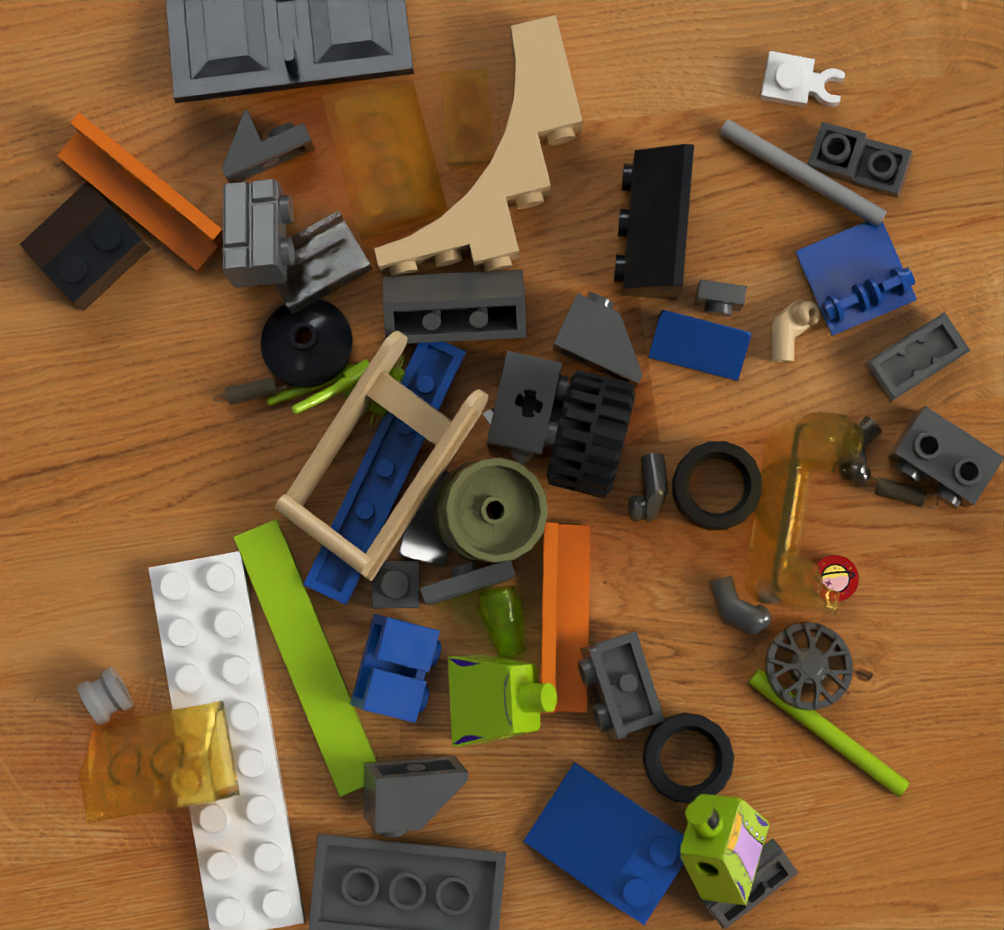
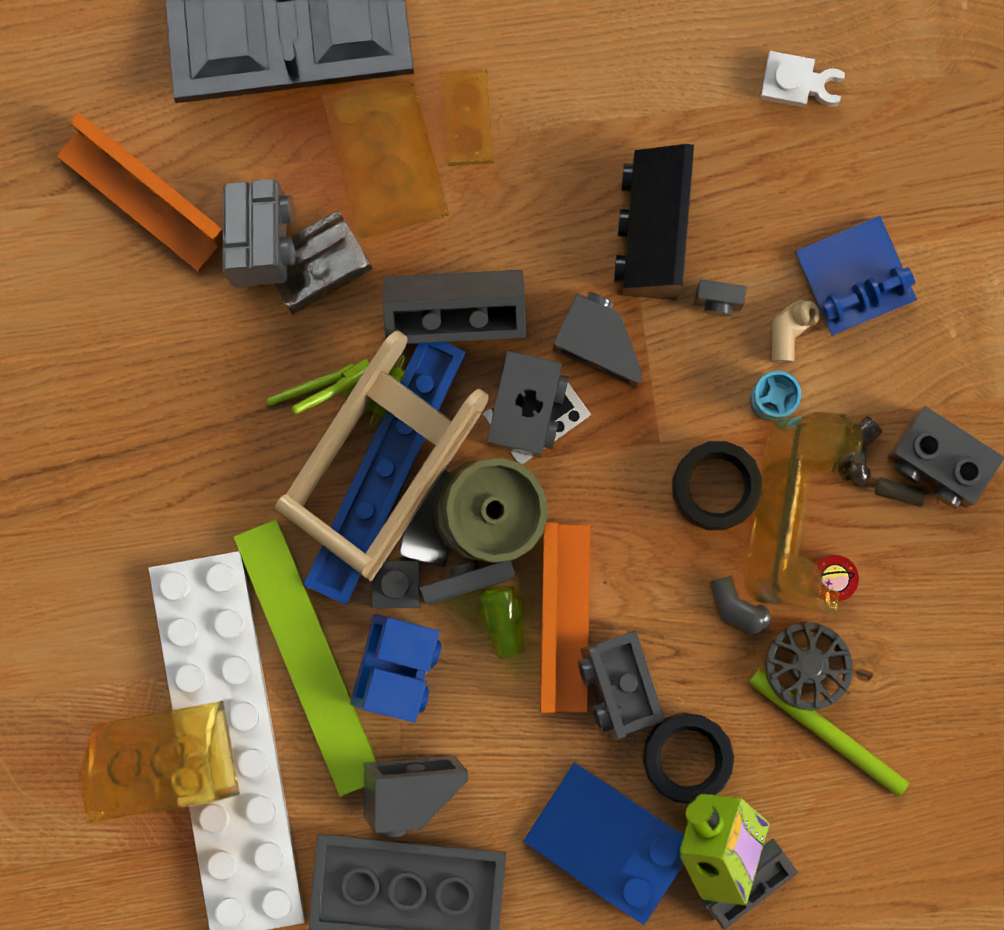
black slope [20,182,151,311] -> none
light grey wheel [77,666,134,726] -> none
dark tan piece [213,377,288,405] -> none
dark grey slope [222,109,315,183] -> none
black dish [261,297,353,388] -> none
tan arch [374,15,583,276] -> none
lime torso [448,655,557,747] -> none
black tyre [547,370,635,498] -> none
dark grey arm [628,453,668,523] -> none
blue slope [648,310,752,381] -> none
light grey bar [719,119,887,228] -> none
dark grey slope [808,122,913,199] -> none
dark grey plate [865,312,970,402] -> none
none -> medium azure wheel [750,371,802,422]

